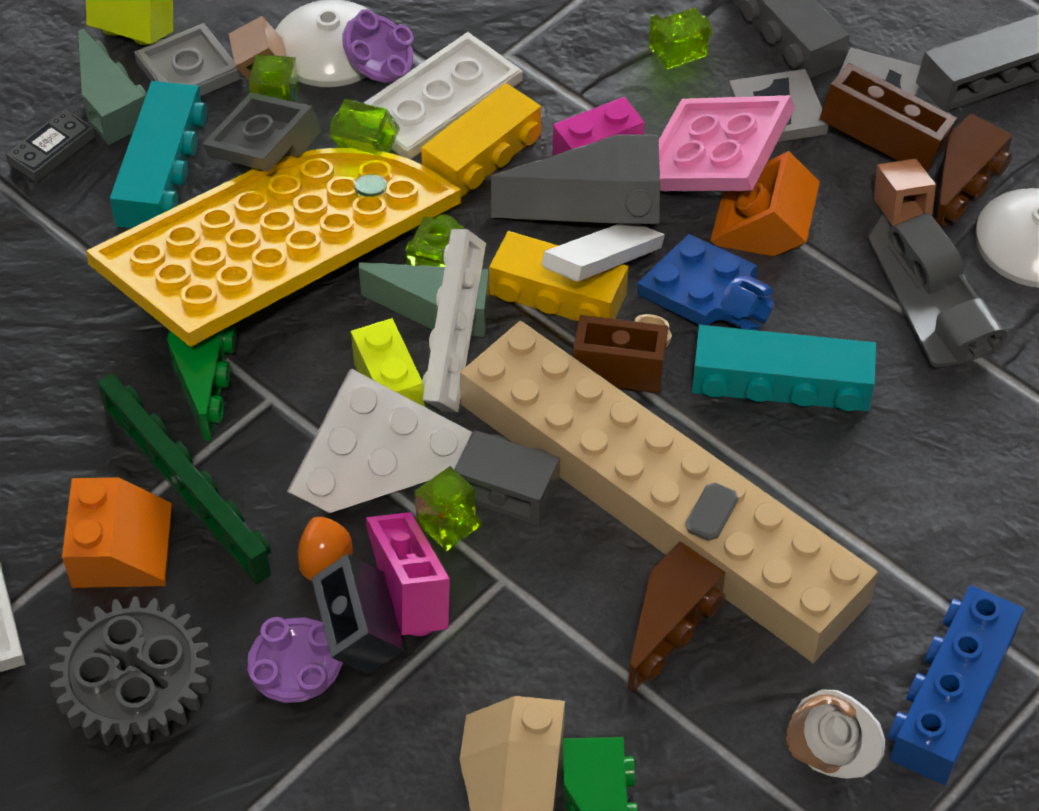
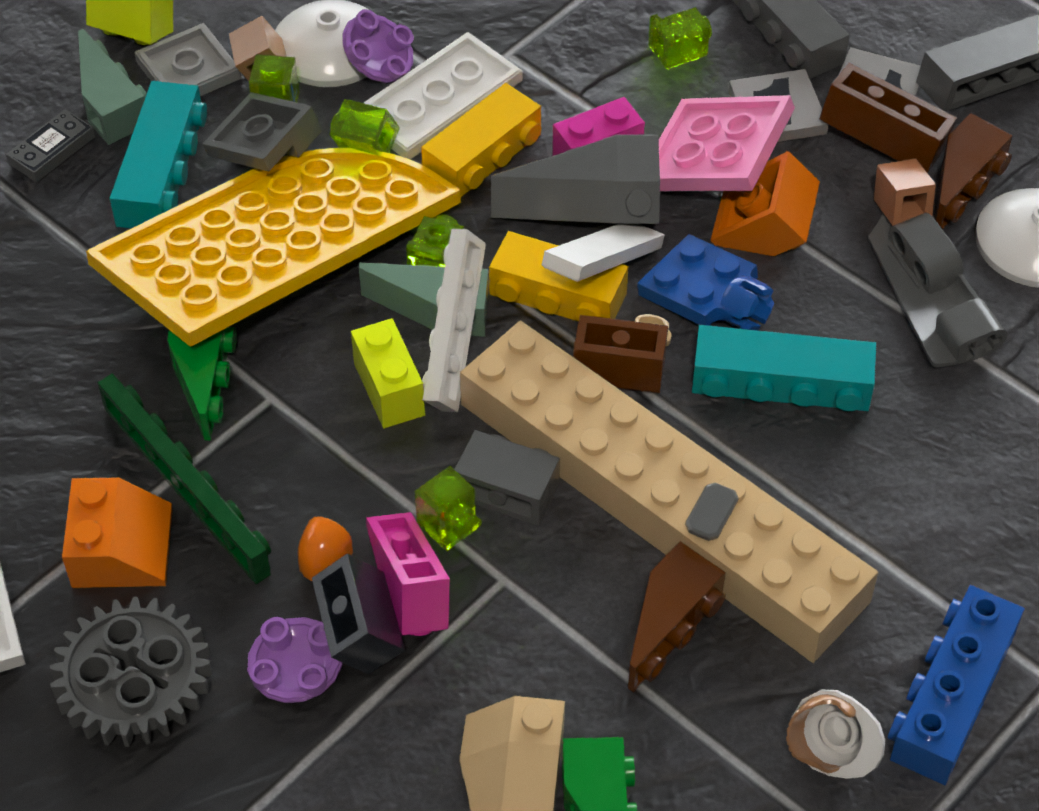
white plate [287,369,473,513] -> none
clear green piece [354,174,387,197] -> none

